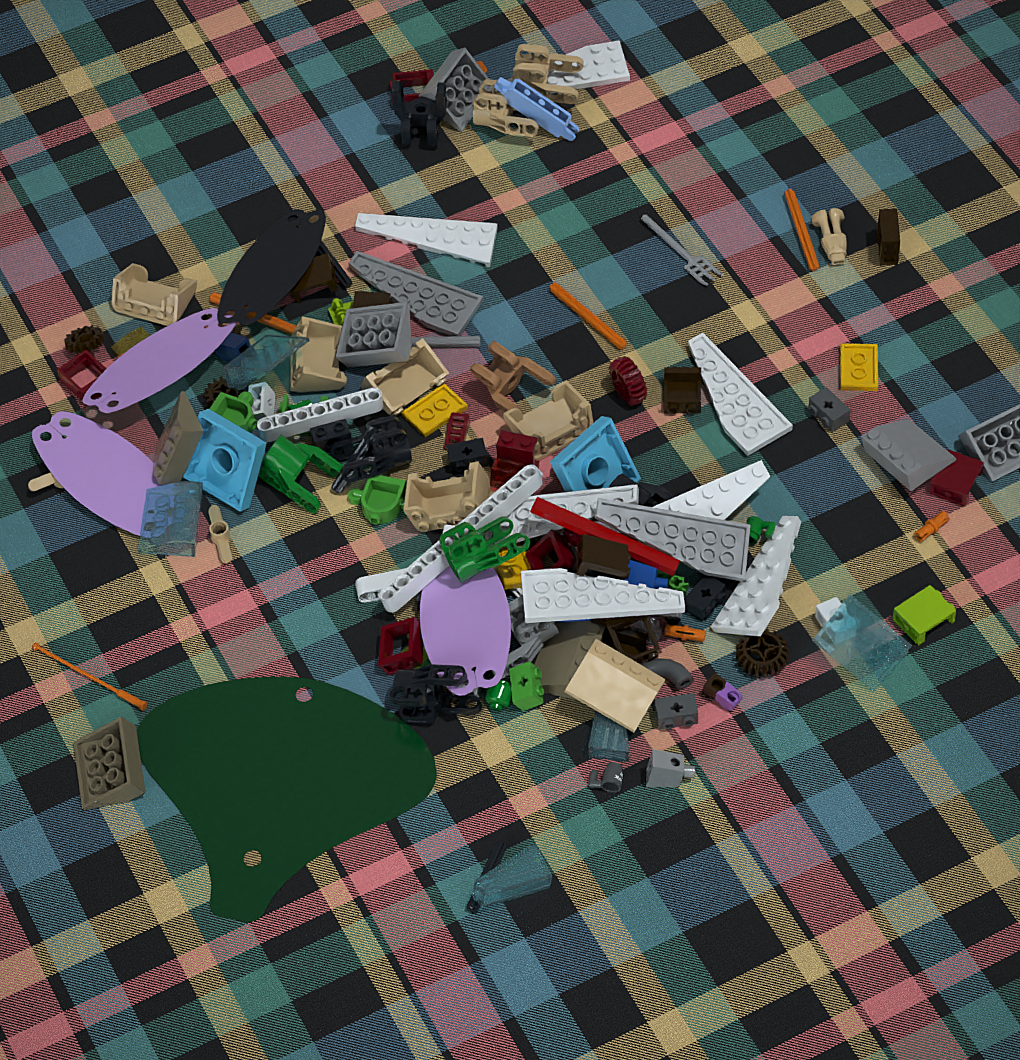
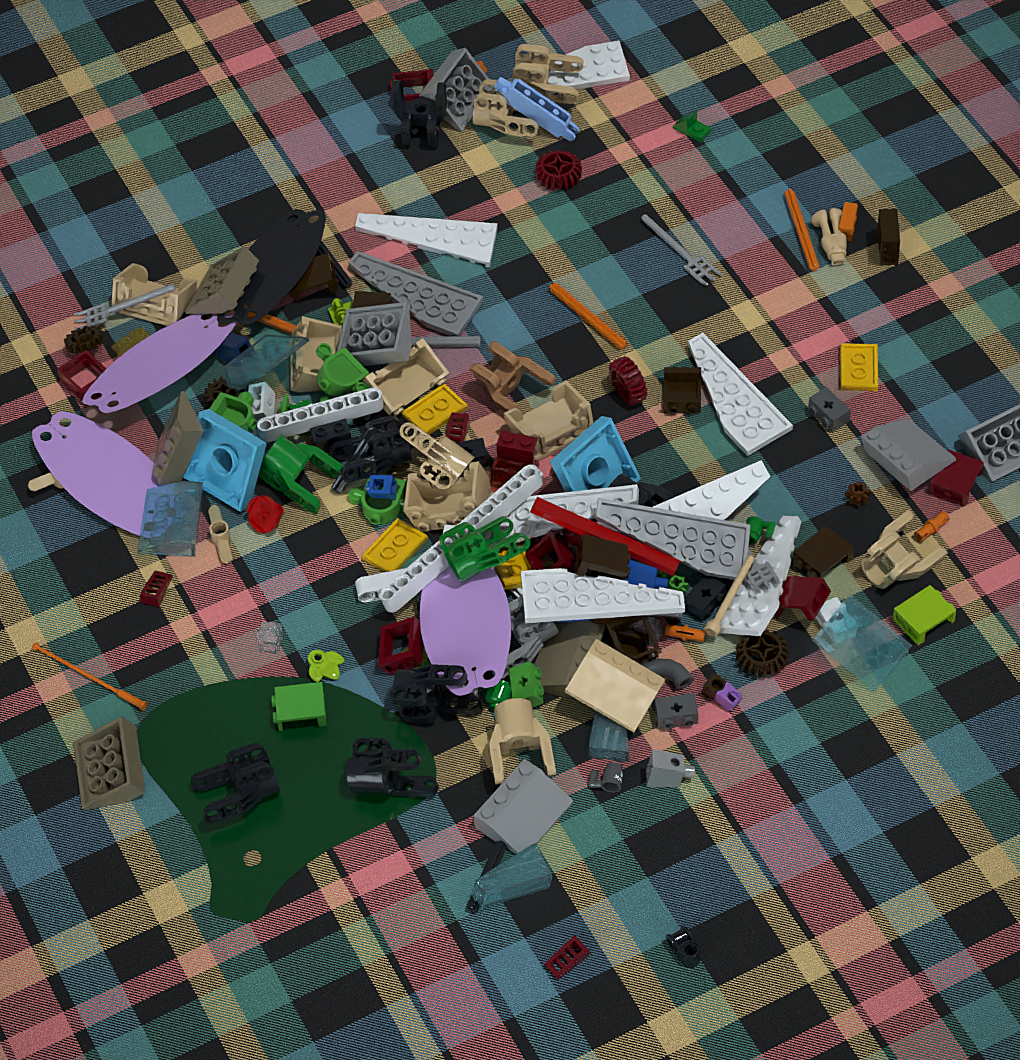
none -> light grey piece [74,284,176,330]
none -> dark red slope [140,571,173,607]
none -> dark tan slope [184,246,259,314]
none -> black piece [190,742,280,824]
none -> red tile [247,495,284,533]
none -> clear brick [256,622,283,654]
none -> bright green panel [272,682,327,731]
none -> lime plate [308,650,345,682]
none -> bright green piece [316,343,370,397]
none -> black piece [347,737,439,797]
none -> yellow tile [362,518,428,572]
none -> blue brick [366,475,397,500]
none -> tan piece [400,423,475,490]
none -> light grey slope [474,759,574,860]
none -> tan piece [489,698,556,784]
none -> dark red gear [535,149,582,191]
none -> dark red slope [544,935,591,980]
none -> black piece [665,925,700,968]
none -> green slope [673,111,711,143]
none -> tan piece [704,555,754,637]
none -> light grey piece [726,518,780,594]
none -> dark red panel [774,576,831,620]
none -> dark brown panel [793,525,854,578]
none -> orange slope [839,202,858,242]
none -> reddish brown gear [846,481,870,506]
none -> tan piece [861,510,948,589]

